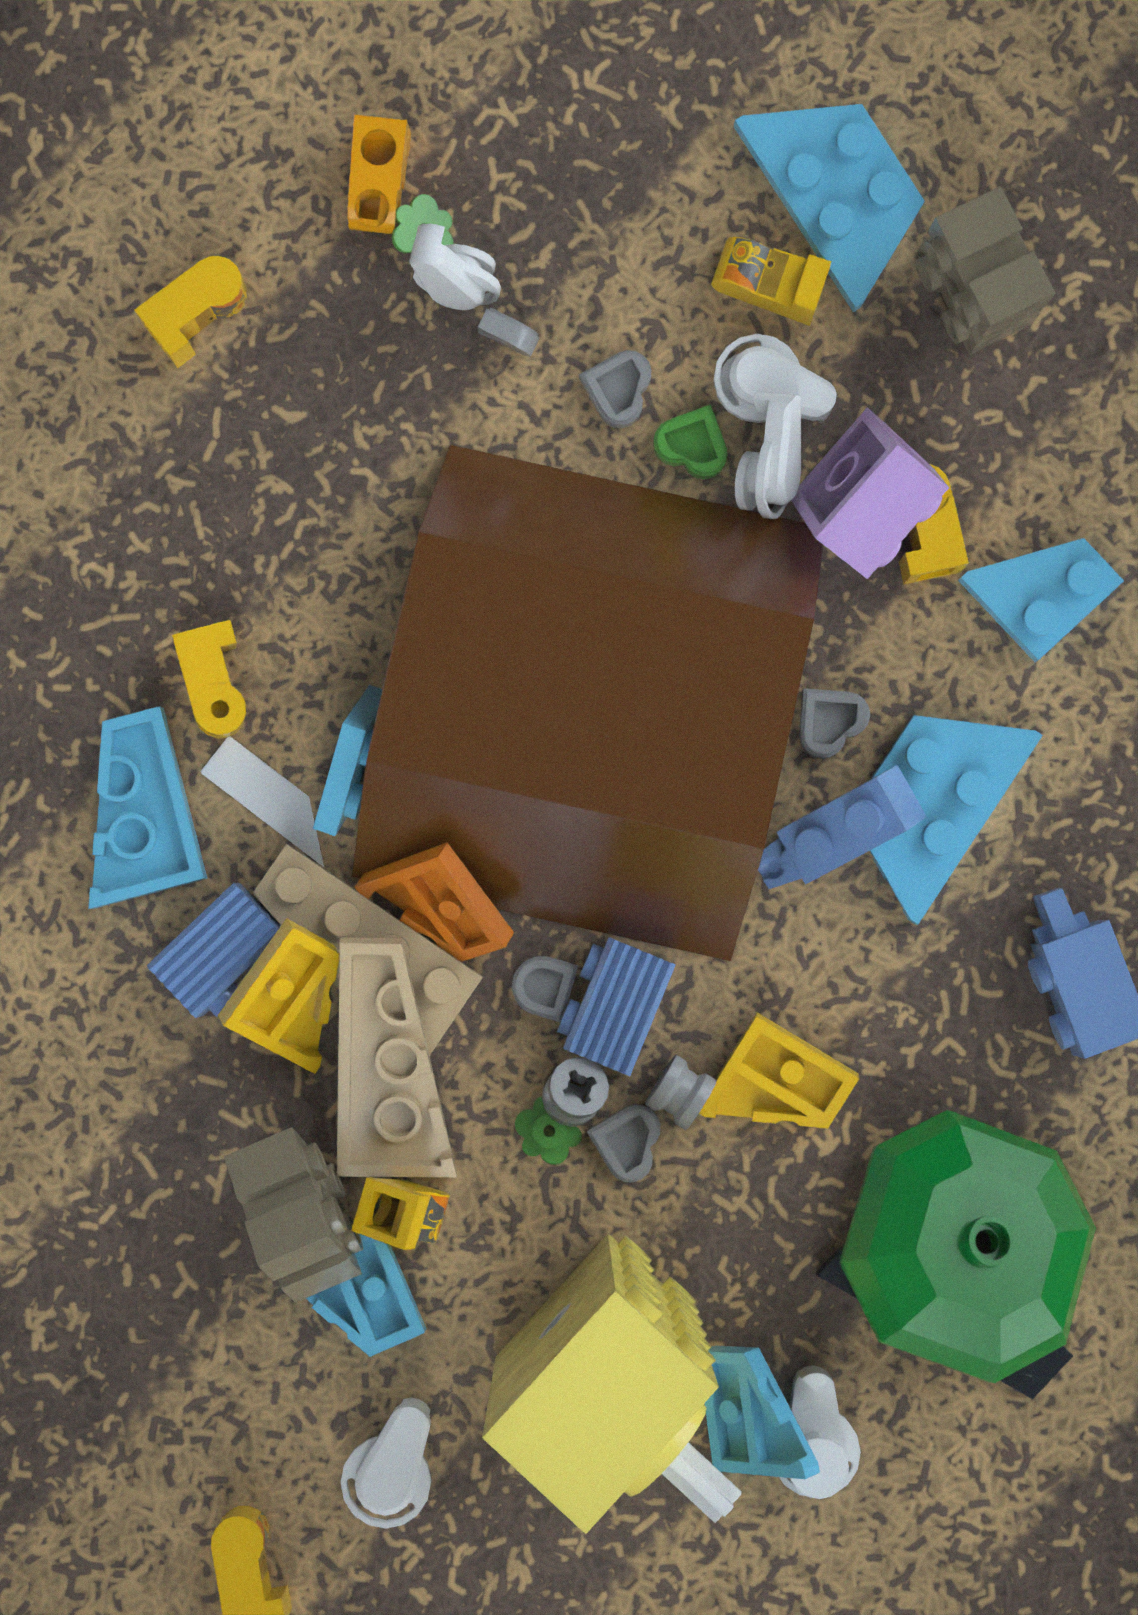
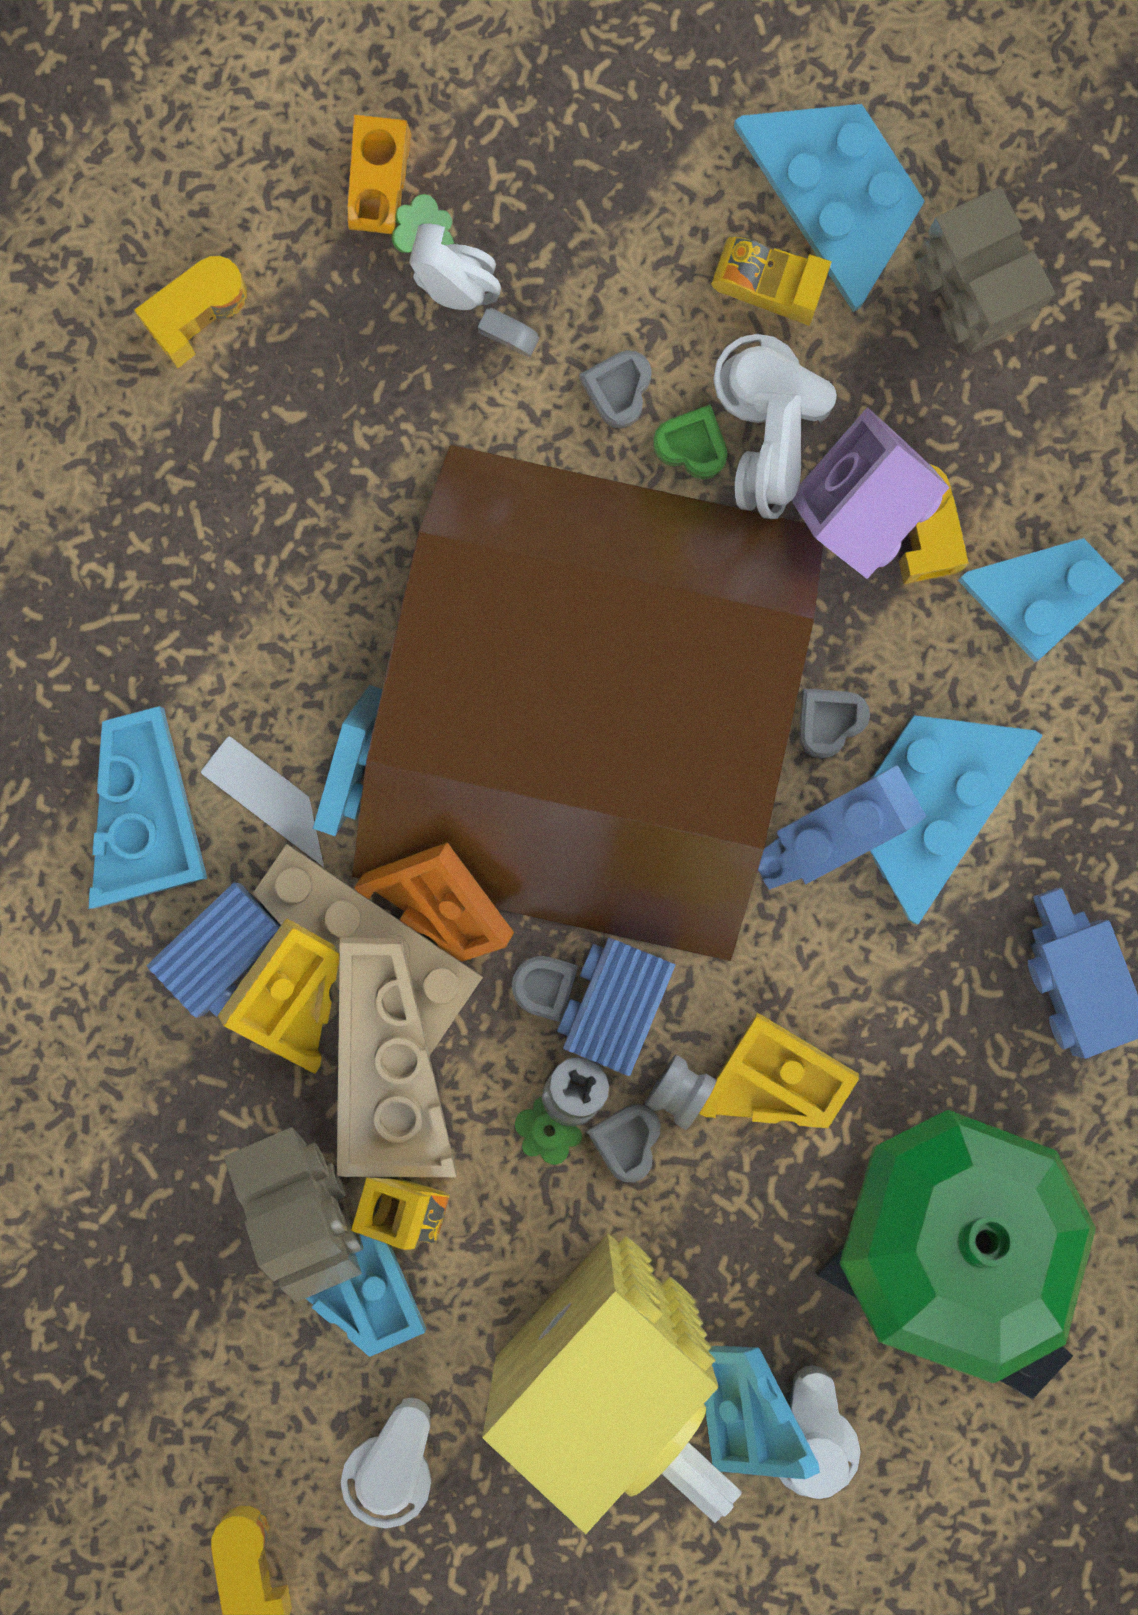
yellow leg [172,620,246,739] -> none

